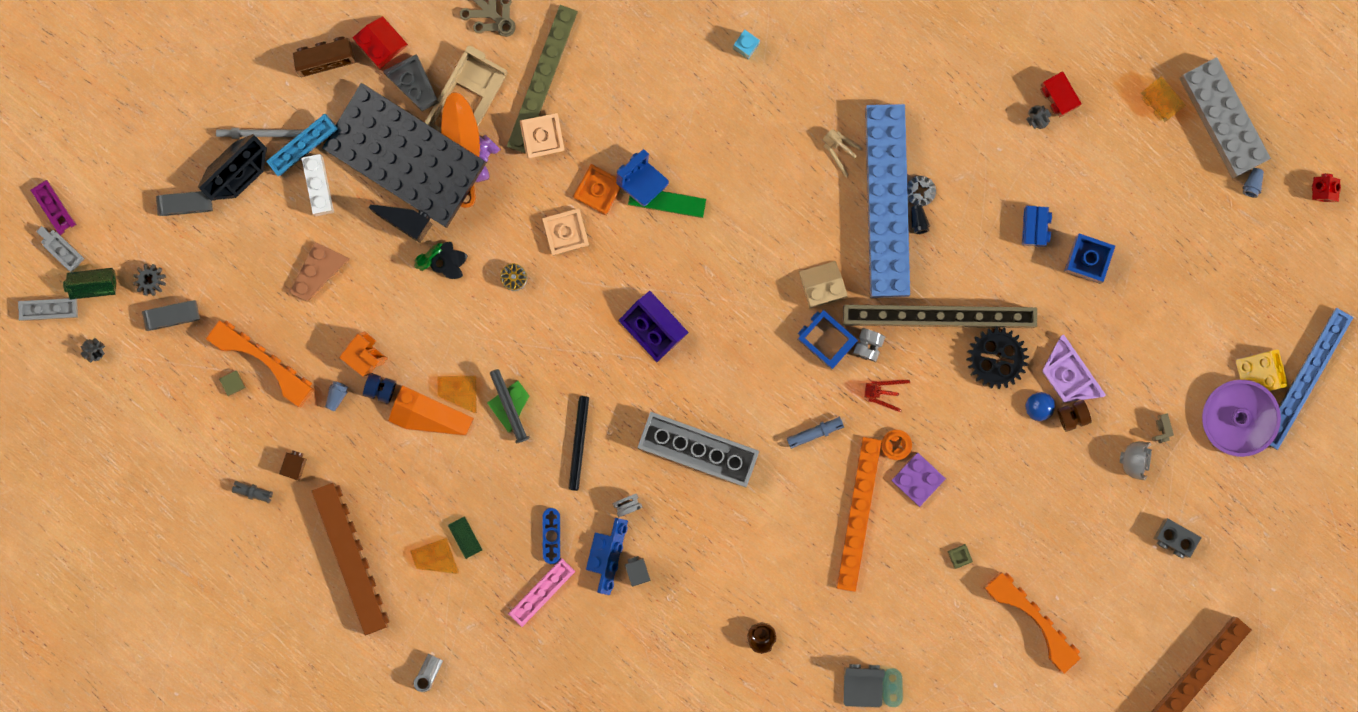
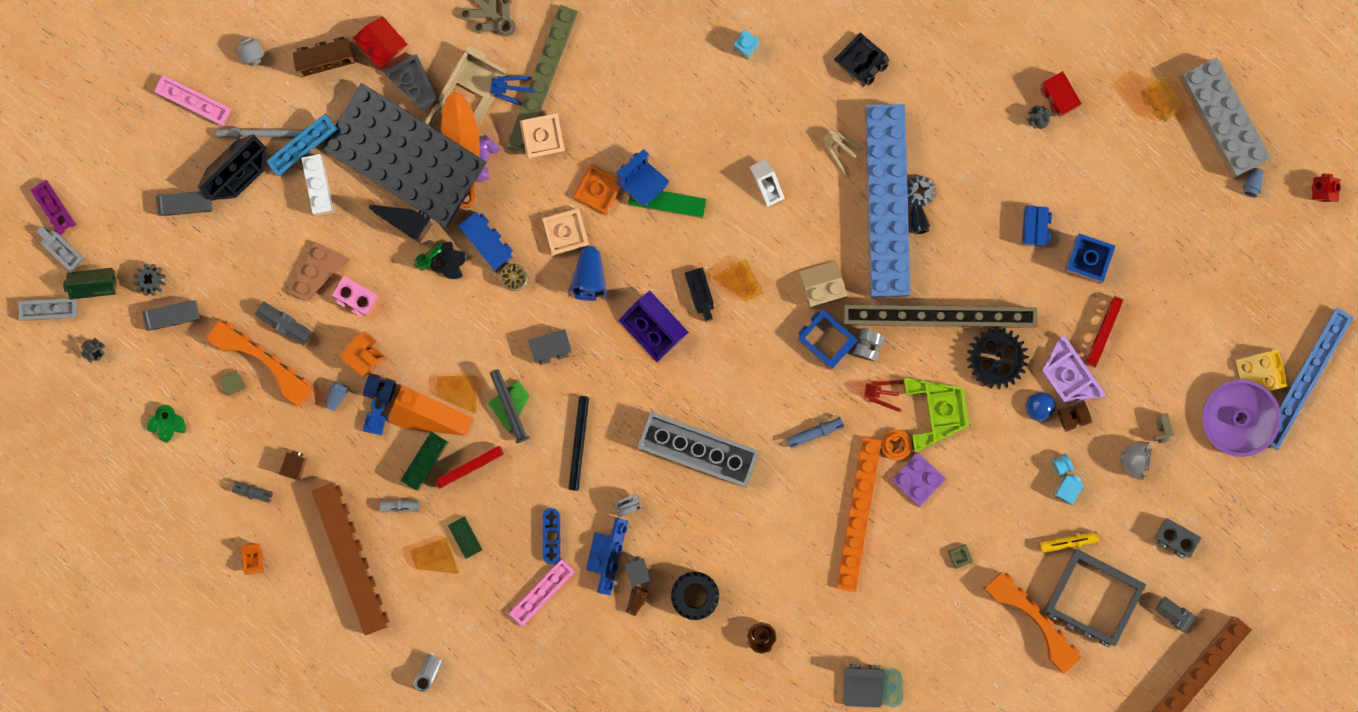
none -> green plate [147,405,186,443]
none -> bright pink plate [154,75,232,126]
none -> light grey head [236,36,265,66]
none -> orange bracket [240,543,264,575]
none -> dark grey piece [255,301,313,346]
none -> bright pink brick [332,276,379,317]
none -> blue plate [363,400,386,436]
none -> light grey pin [380,498,420,514]
none -> dark green brick [400,432,449,491]
none -> red beam [434,446,504,489]
none -> blue brick [458,212,513,272]
none -> blue plant [490,76,535,106]
none -> dark grey brick [528,329,572,365]
none -> blue cone [569,246,607,301]
none -> reddish brown cone [626,586,649,616]
none -> black tyre [671,572,719,620]
none -> black hinge [684,267,714,322]
none -> clear yellow wing [713,259,764,302]
none -> white slope [749,159,785,207]
none -> black plate [834,32,889,87]
none -> lime wing [903,378,969,452]
none -> yellow pin [1040,531,1099,553]
none -> dark grey window [1044,549,1147,648]
none -> medium azure wheel [1052,453,1074,477]
none -> medium azure brick [1054,474,1084,505]
none -> red beam [1086,295,1123,368]
none -> dark grey piece [1155,596,1196,633]

